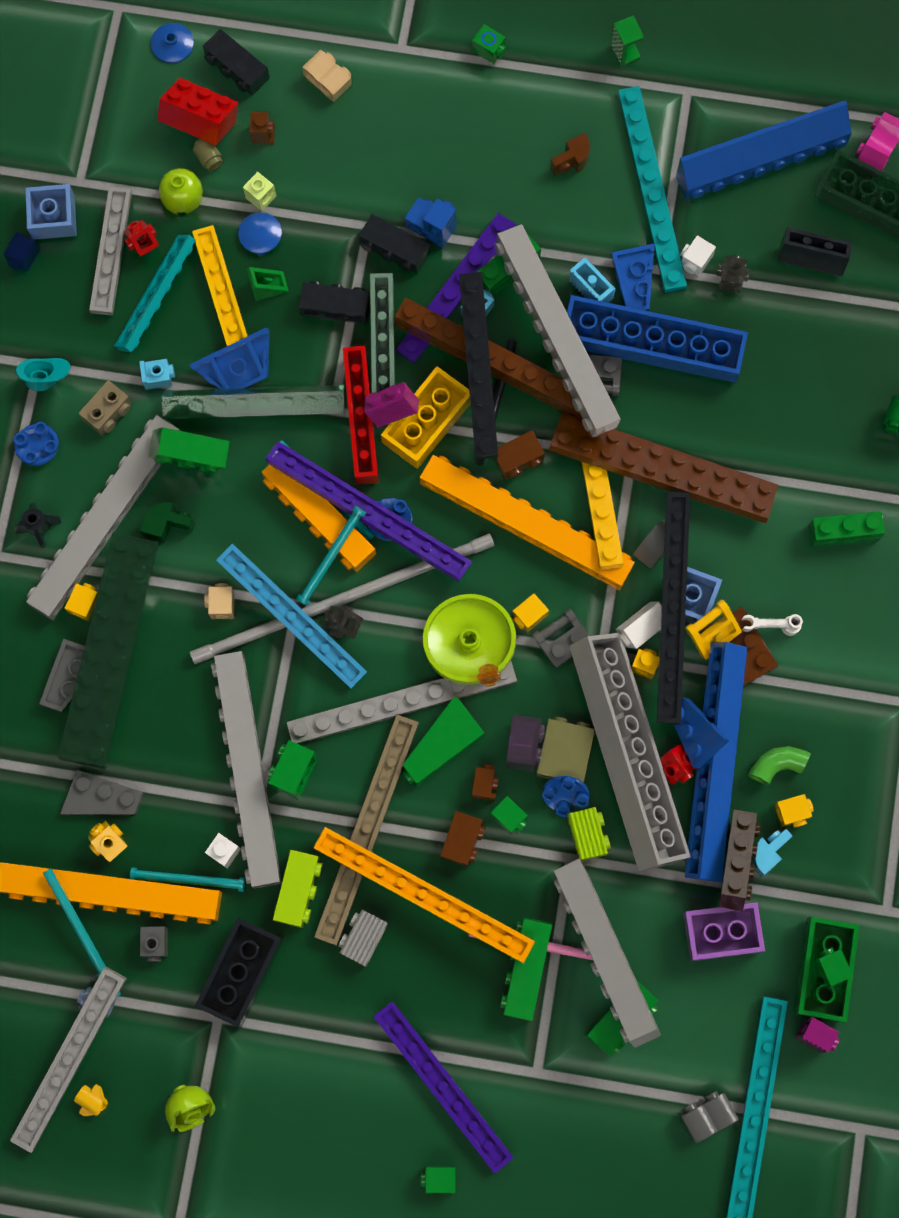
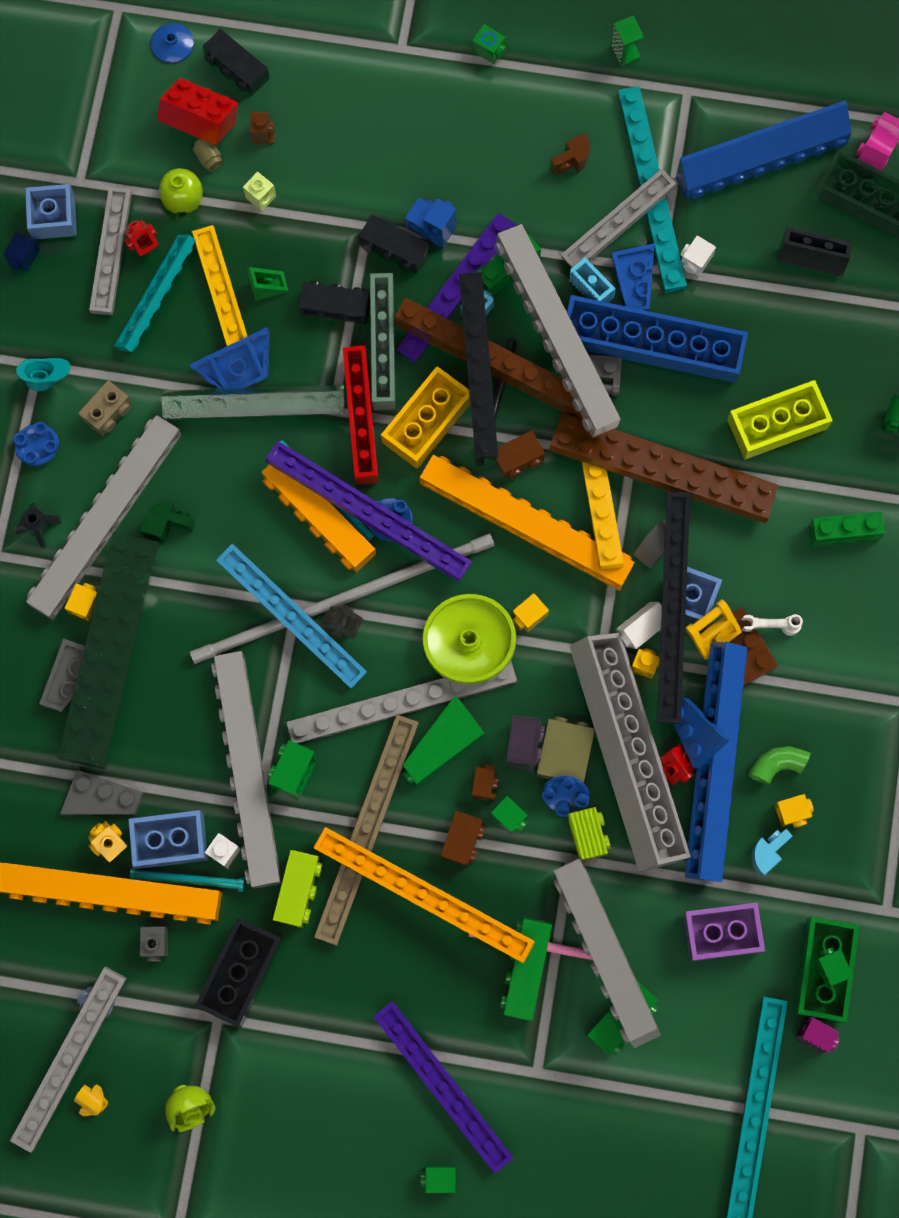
teal bar [43,868,121,997] -> none
medium azure brick [139,359,175,390] -> none
green brick [148,427,230,474] -> none
tan brick [205,583,235,619] -> none
blue dish [238,212,283,256] -> none
teal bar [296,506,366,606] -> none
tan brick [302,50,352,102] -> none
light grey brick [338,910,388,967] -> none
magenta brick [364,382,419,428] -> none
clear orange plate [478,664,501,687] -> none
dark grey plate [532,608,589,669] -> none
dark grey brick [680,1091,739,1143] -> none
clear smoke brick [716,255,750,293] -> none
dark brown brick [719,809,761,911] -> none
none -> medium blue brick [129,810,208,869]
none -> light grey plate [561,169,677,268]
none -> neon yellow brick [727,380,833,460]

